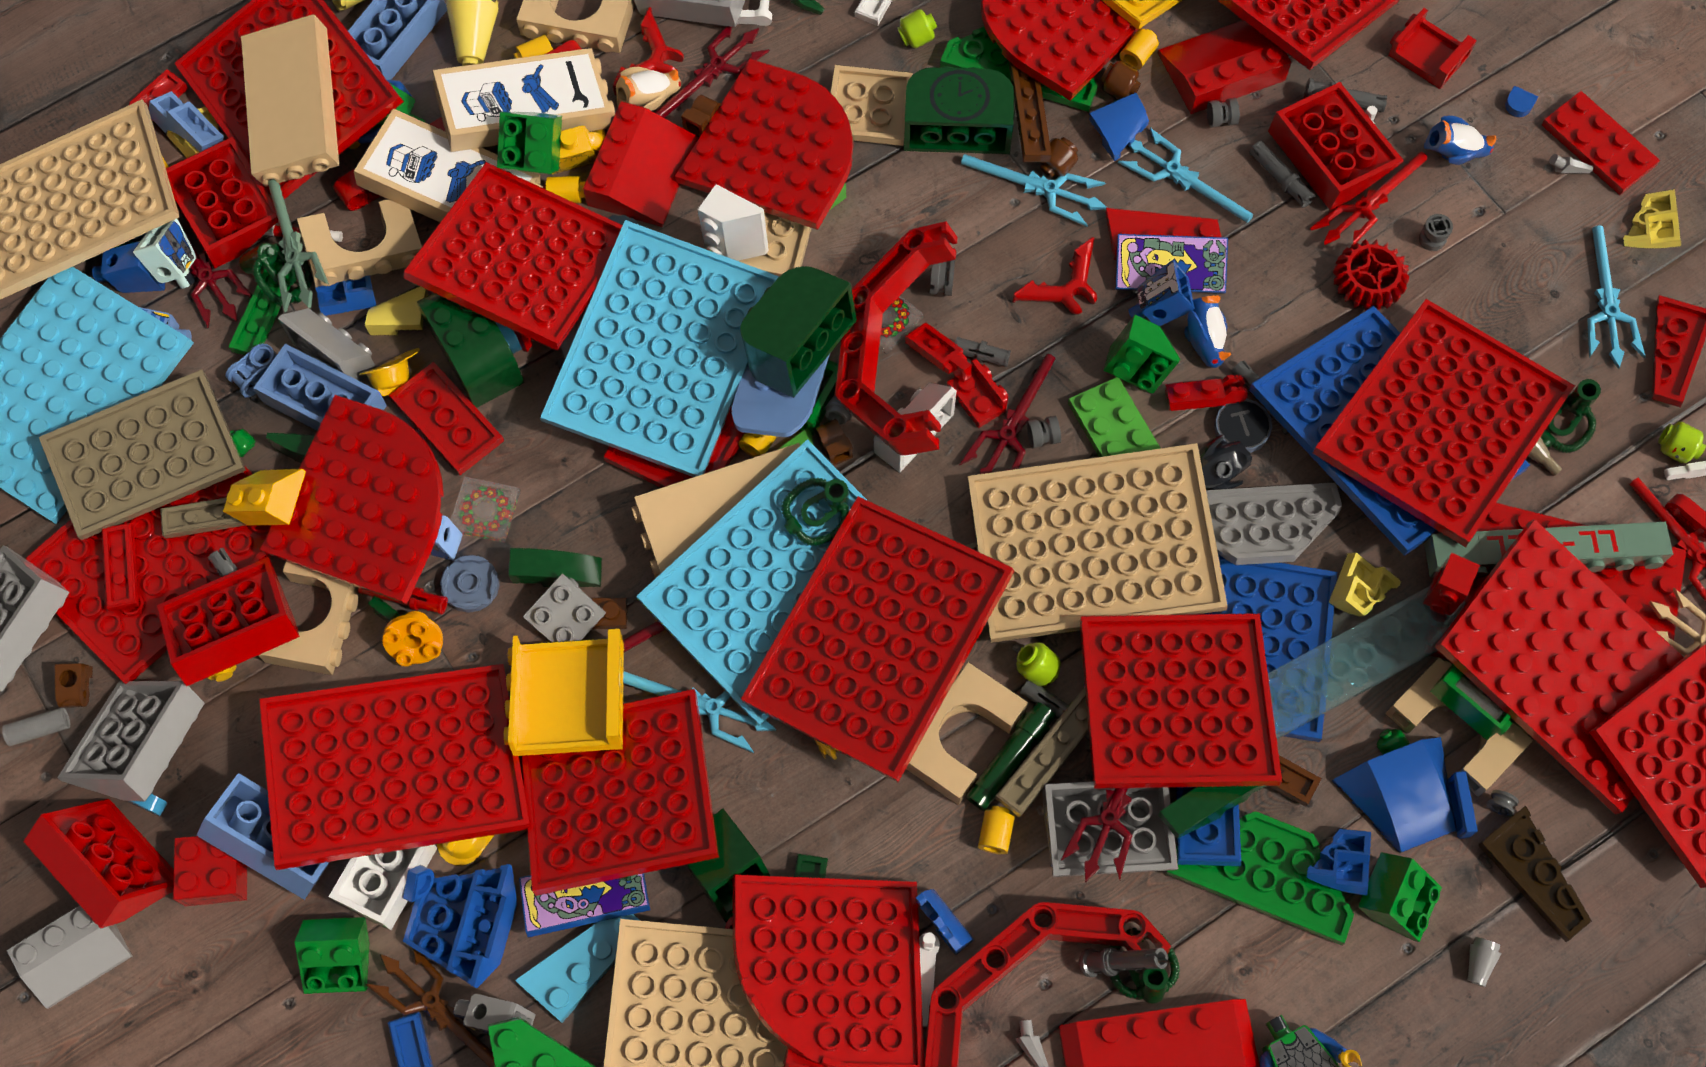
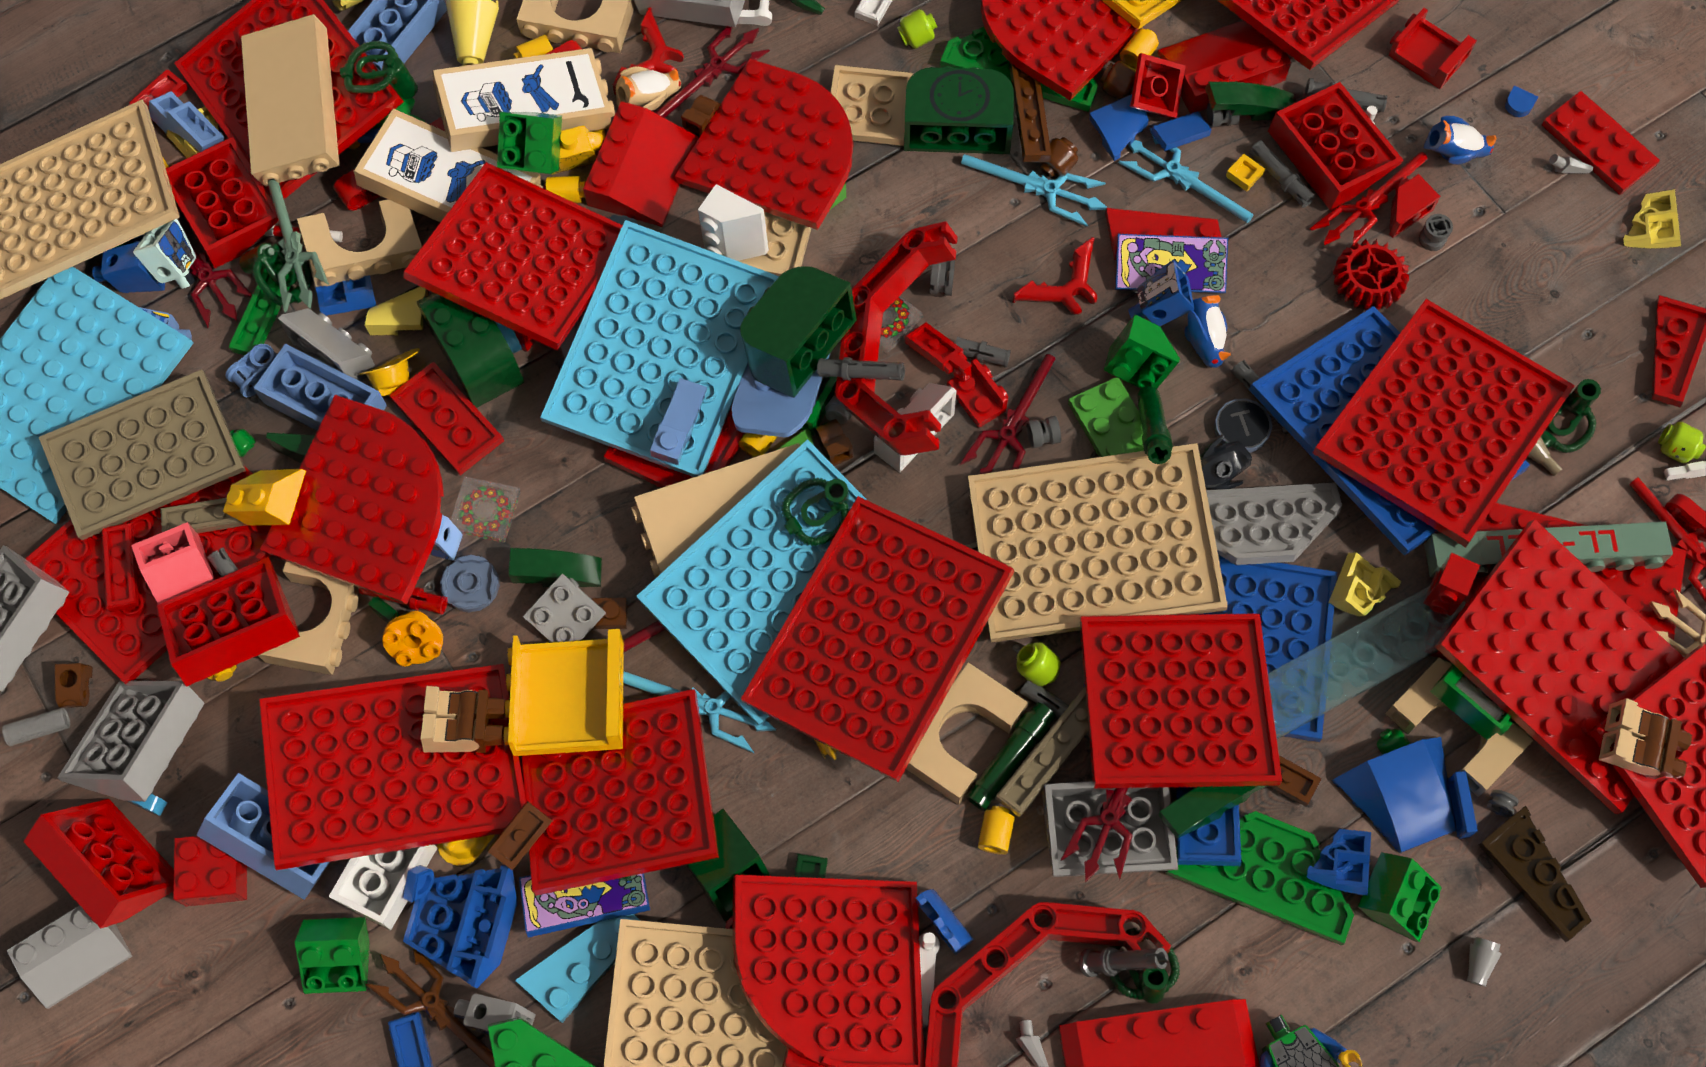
red hinge [1165,375,1248,411] -> none
medium azure piece [1587,225,1646,369] -> none
none -> coral slope [131,522,215,604]
none -> dark green piece [340,41,418,99]
none -> hips [421,686,505,753]
none -> reddish brown plate [487,801,552,870]
none -> medium blue slope [650,378,707,465]
none -> dark grey pin [817,357,905,381]
none -> red slope [1130,53,1185,119]
none -> dark green piece [1137,386,1173,464]
none -> blue tile [1151,111,1212,151]
none -> dark green slope [1205,82,1296,121]
none -> yellow plate [1226,154,1265,192]
none -> red slope [1389,174,1441,238]
none -> hips [1599,698,1692,779]

